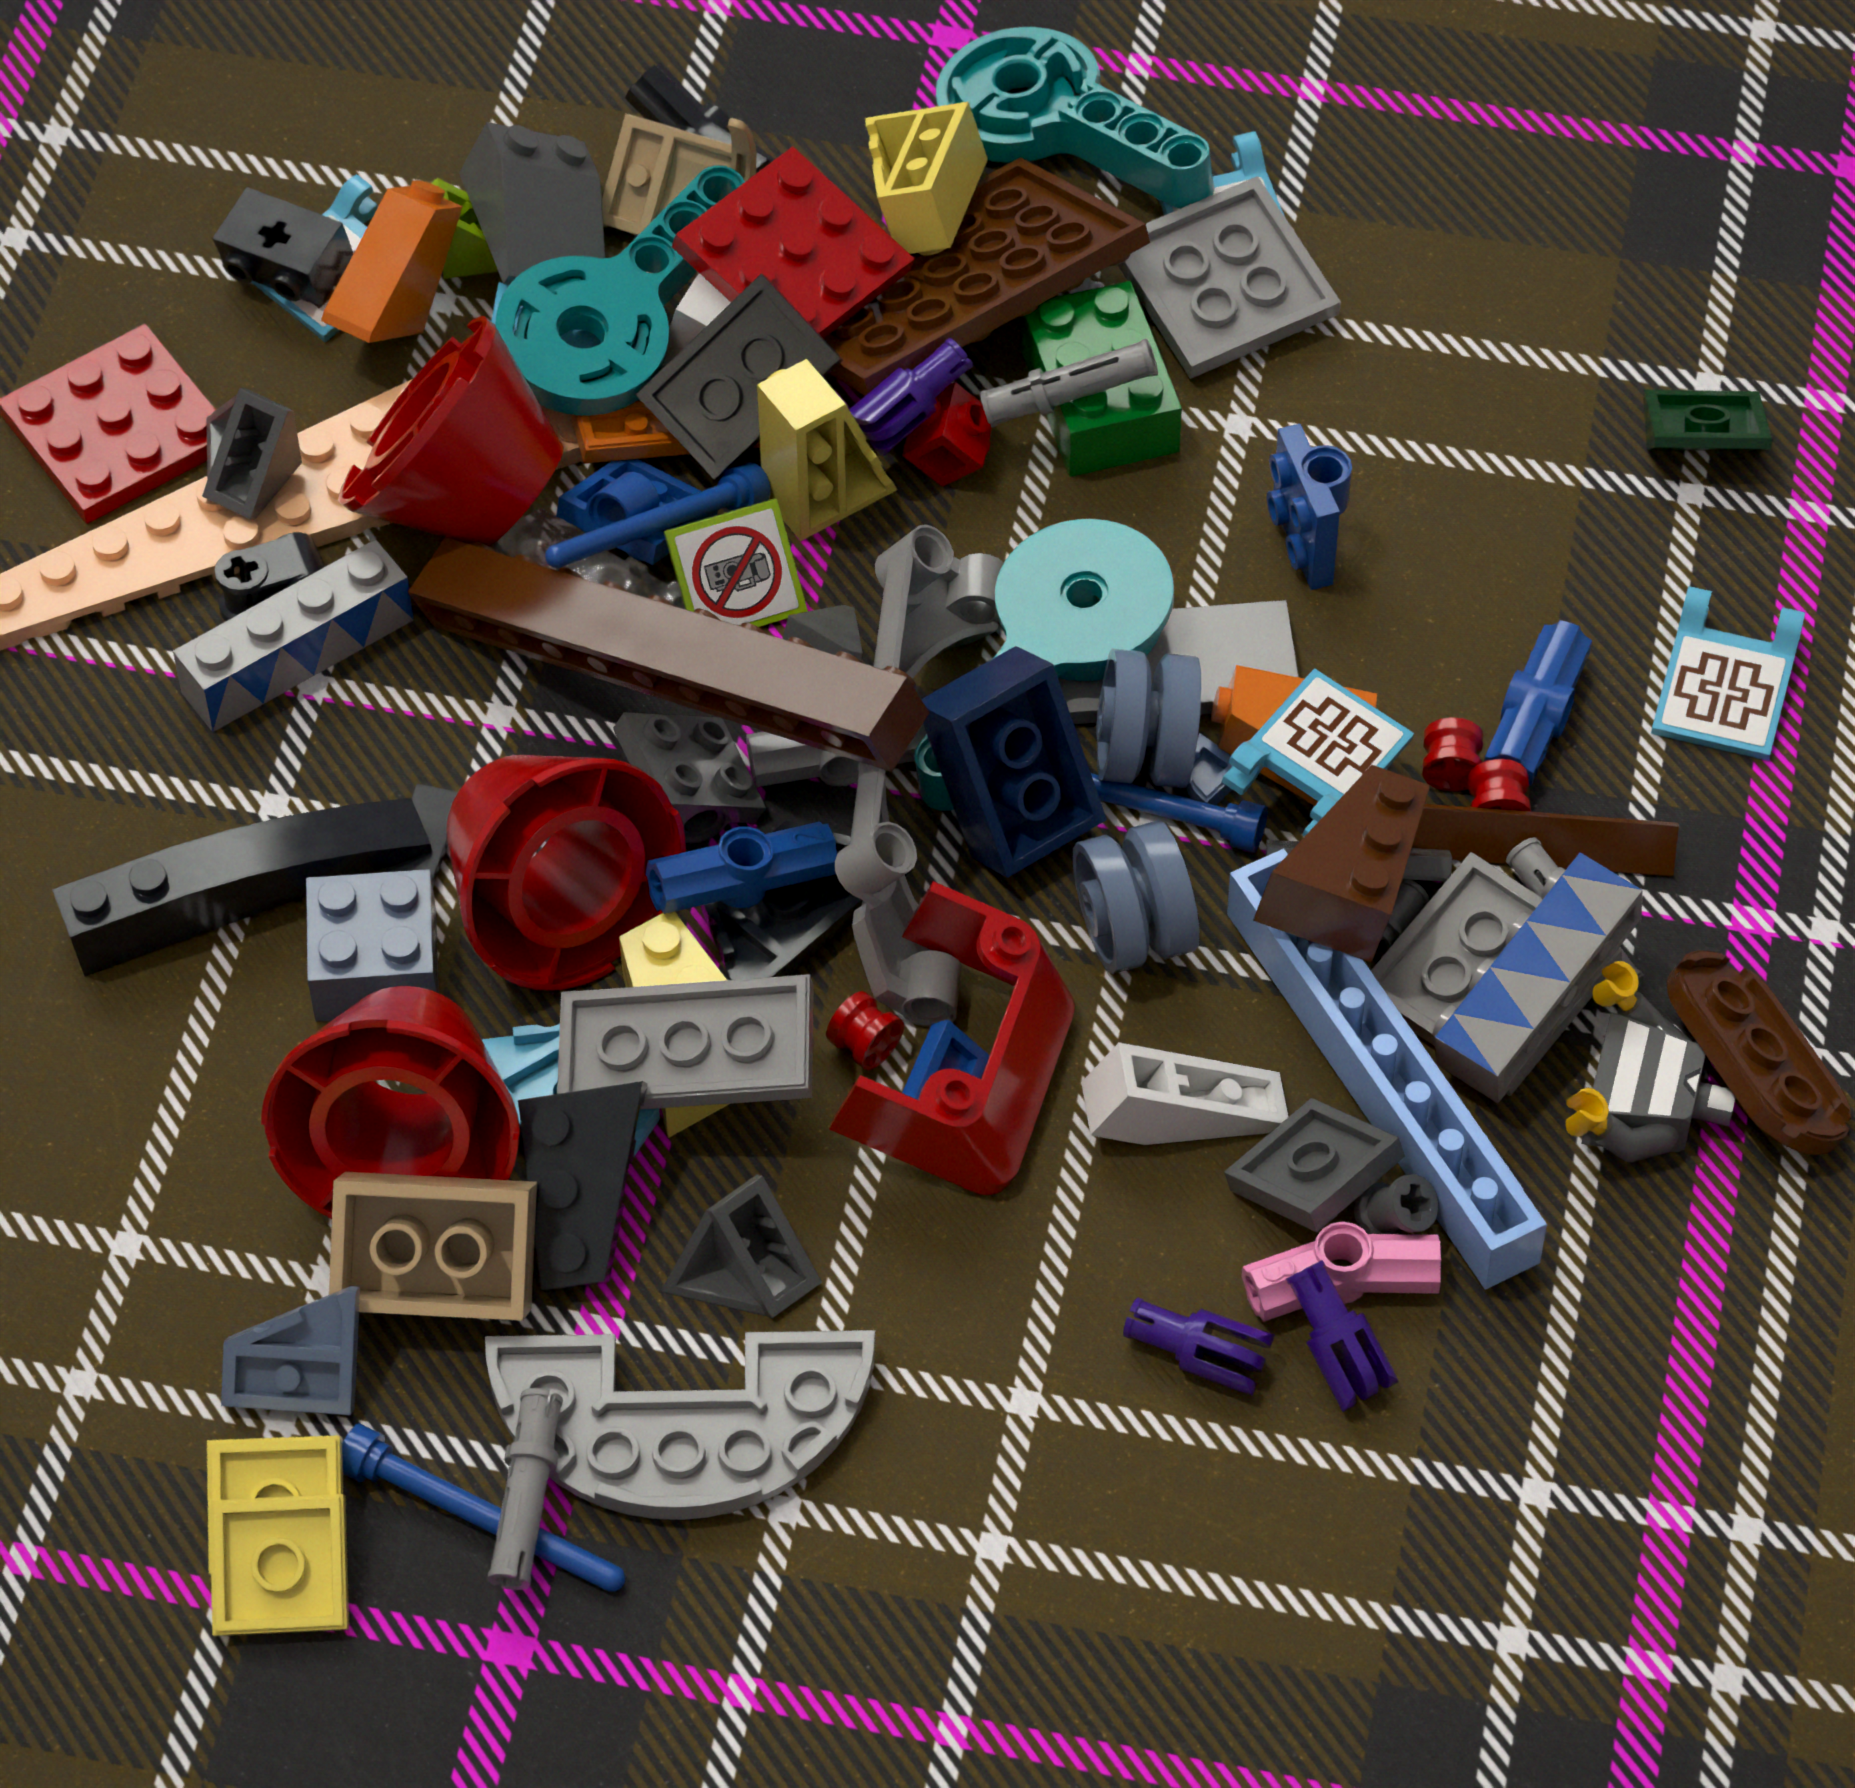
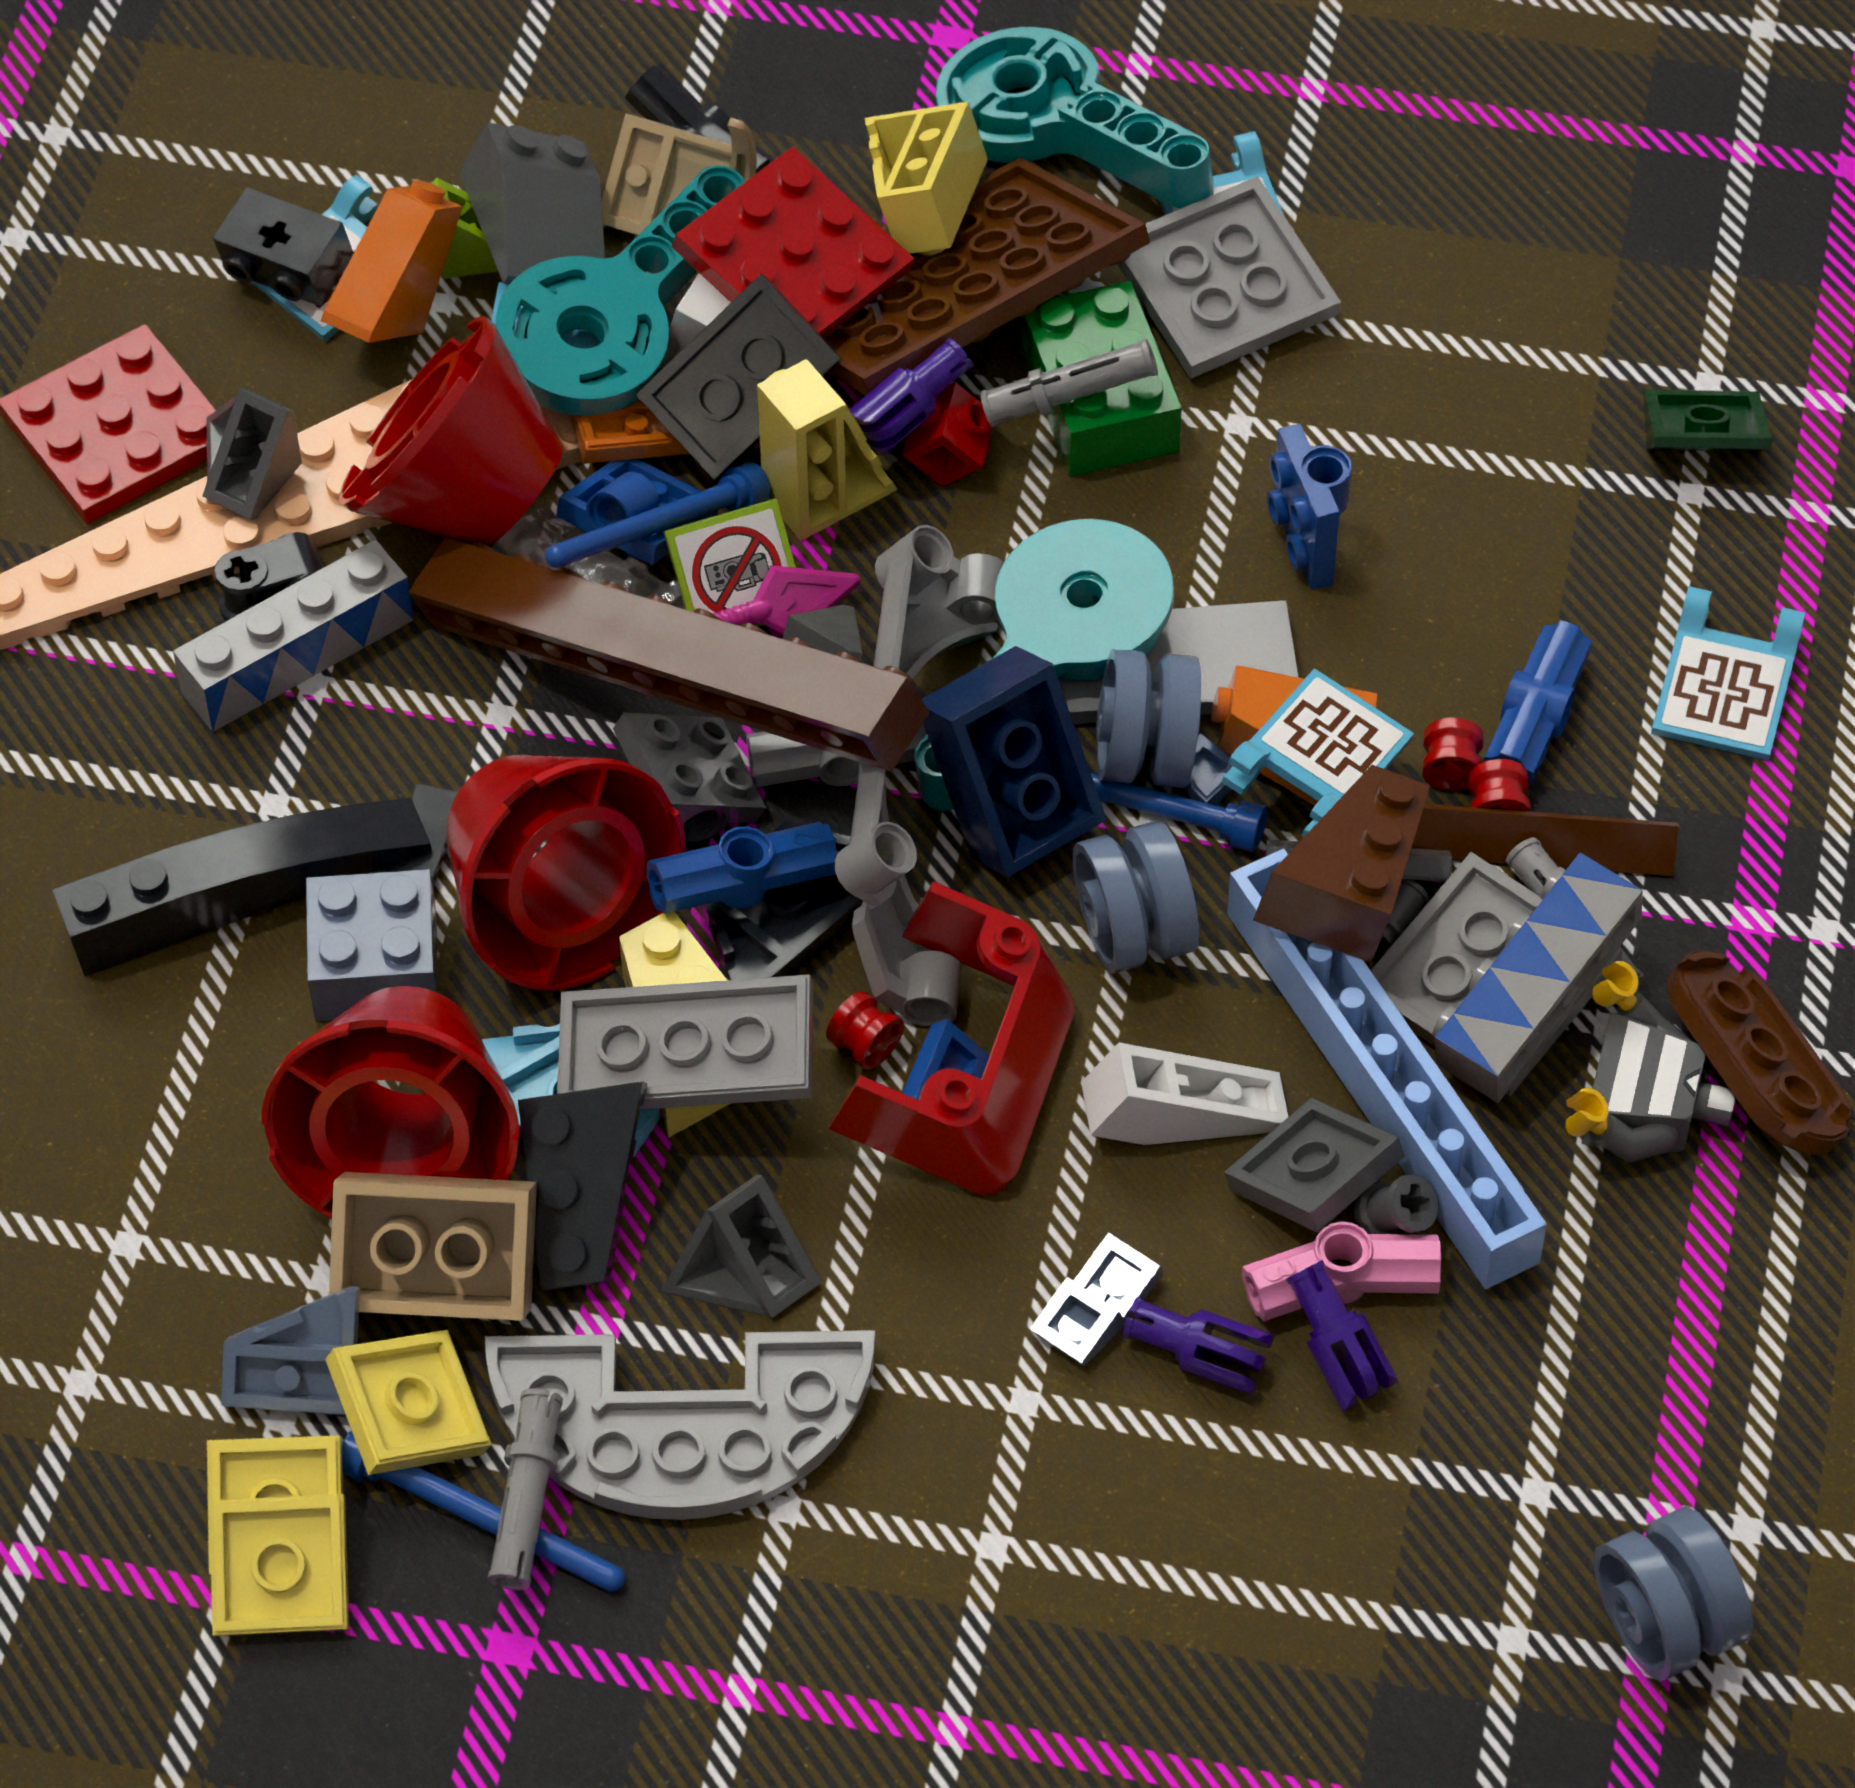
none -> light yellow tile [325,1330,492,1475]
none -> dark pink piece [712,565,861,635]
none -> slope [1030,1232,1164,1366]
none -> sand blue wheel [1593,1506,1753,1681]

